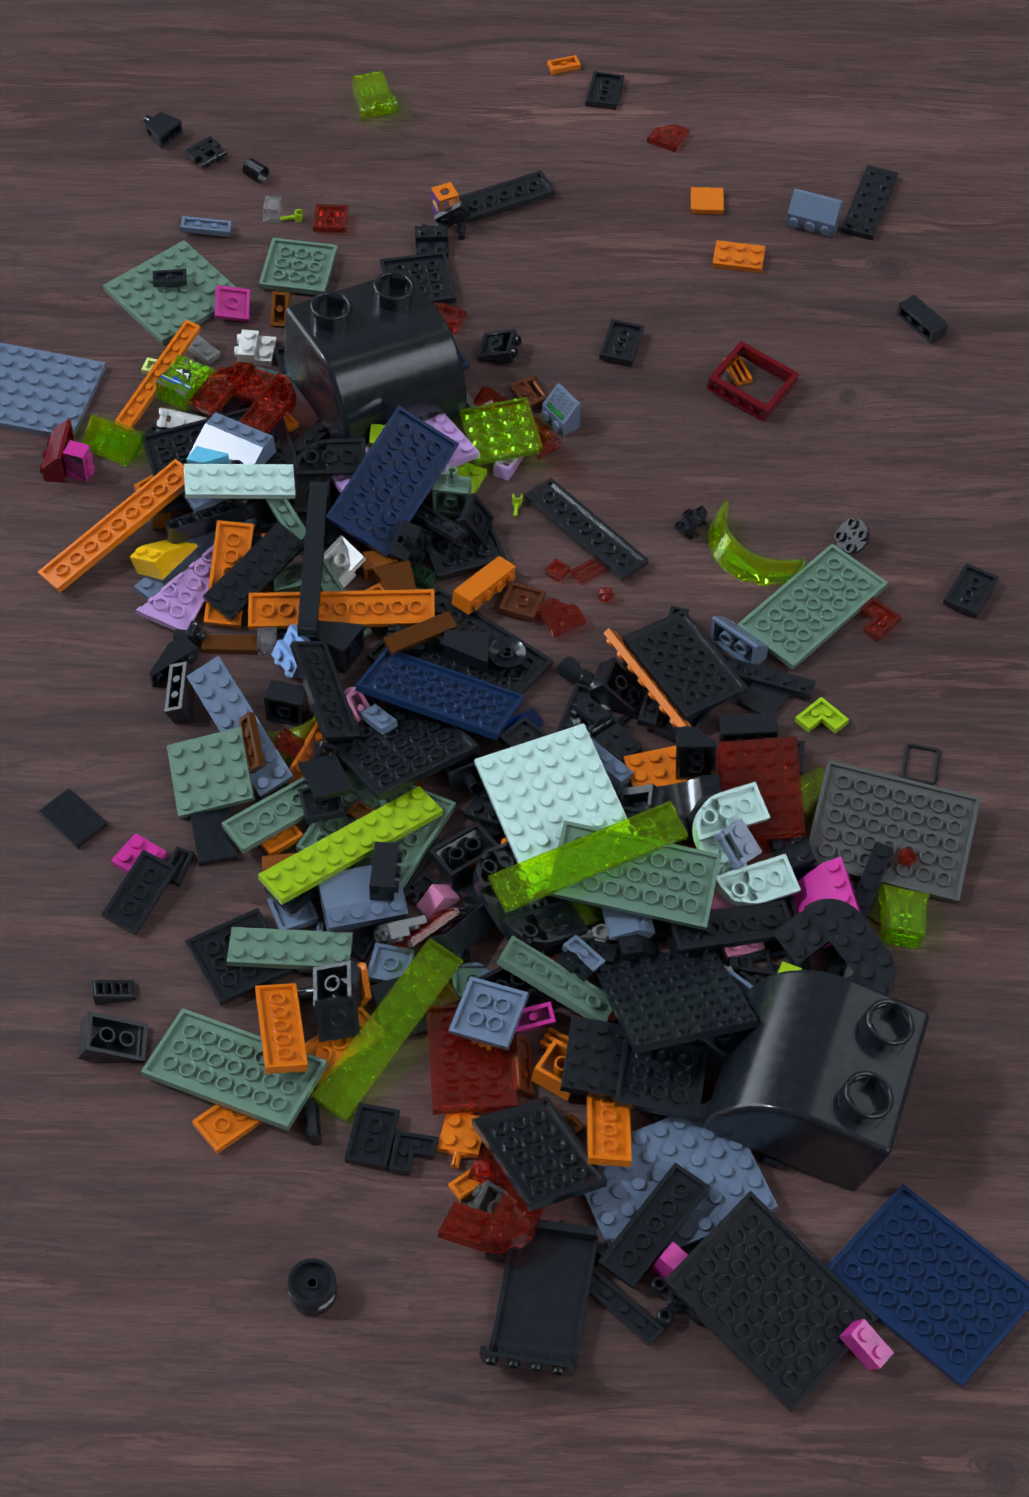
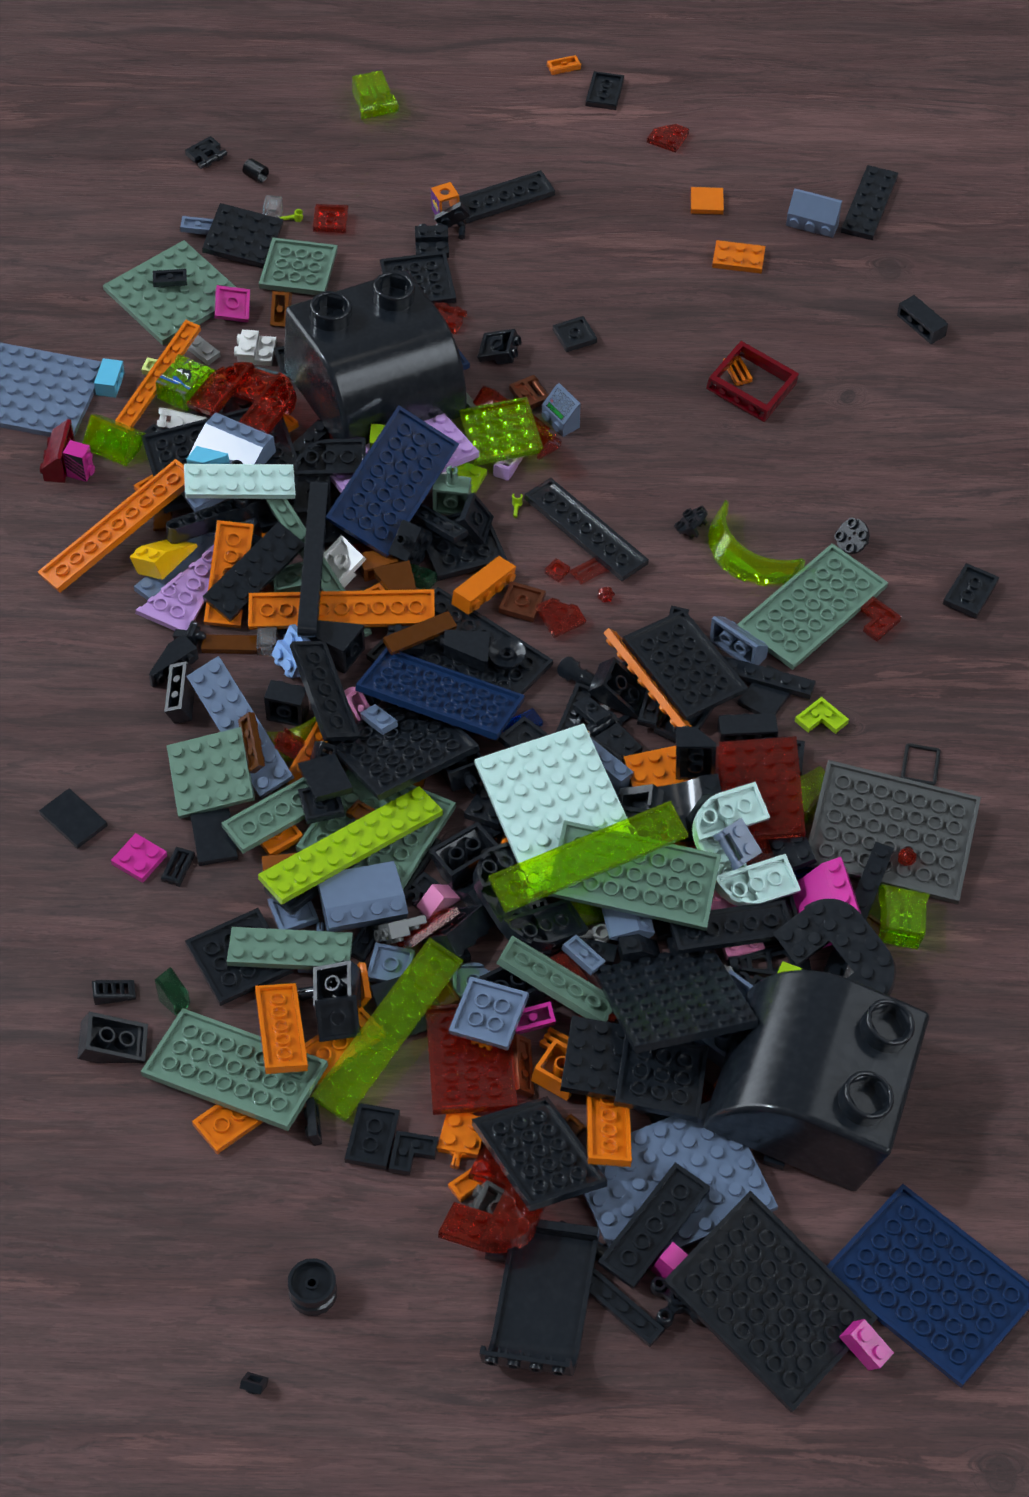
black plate [101,850,178,935] -> none
black torso [143,112,183,149] -> none
black brick [369,842,403,901] -> none
black plate [556,950,593,982] -> none
black plate [599,319,645,366] -> none
none -> medium azure panel [94,358,125,398]
none -> clear green slope [155,967,190,1015]
none -> black plate [202,203,284,268]
none -> black plate [240,1372,269,1394]
none -> black plate [552,316,597,352]

